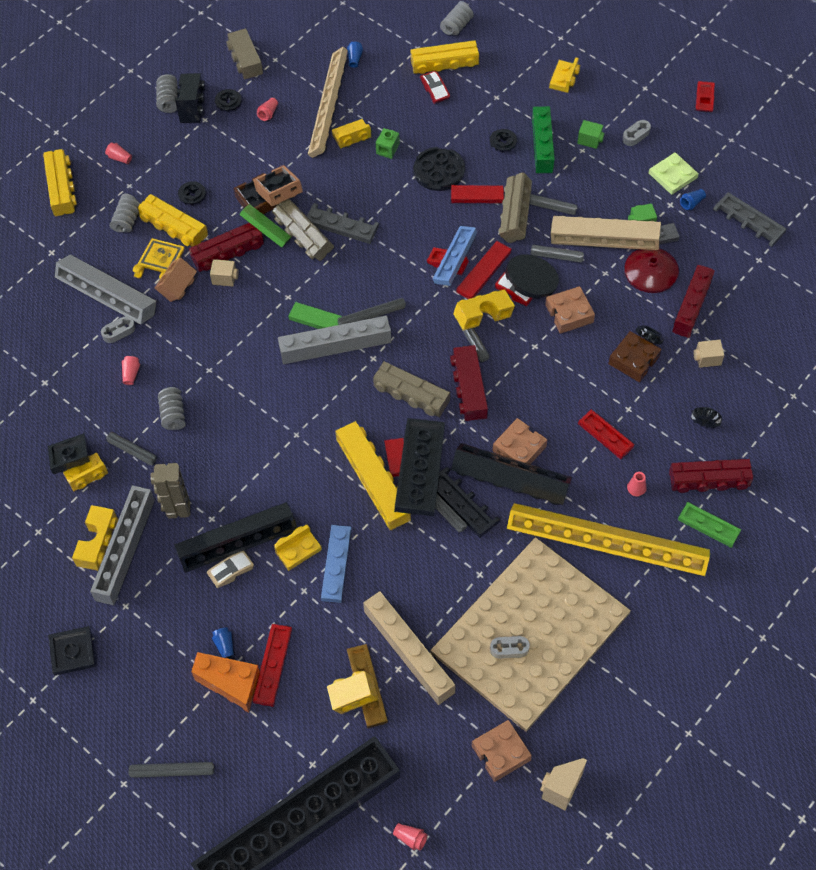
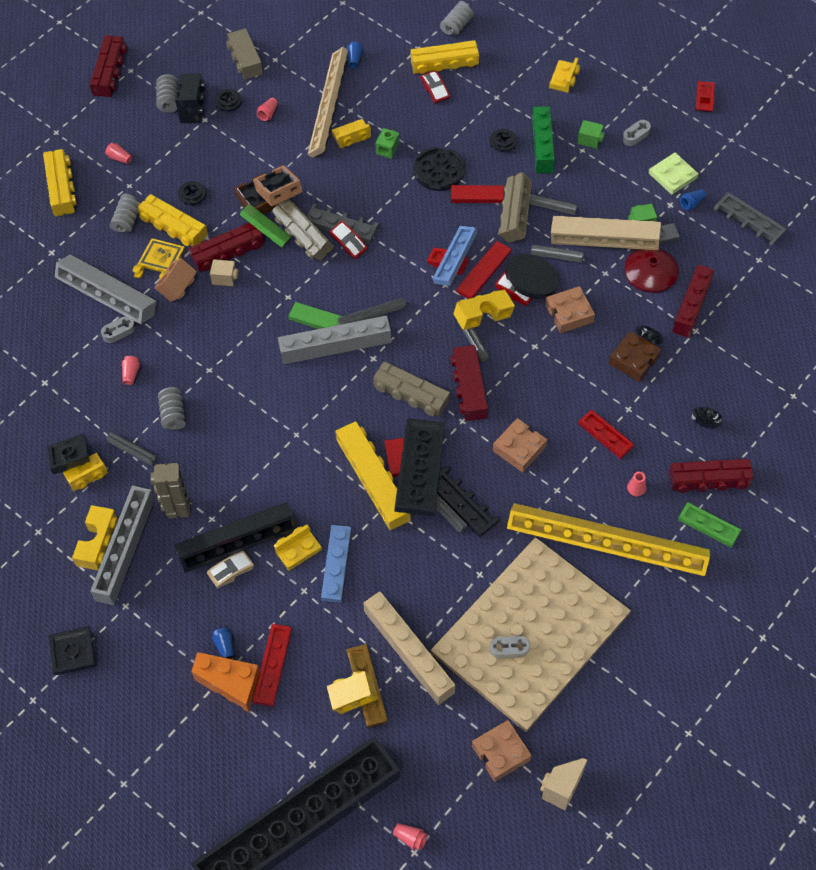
dark grey axle [129,762,214,778] -> none
black brick [451,443,572,505] -> none
tan brick [694,340,724,368] -> none
none -> dark red brick [89,35,127,97]
none -> slope [329,221,368,260]

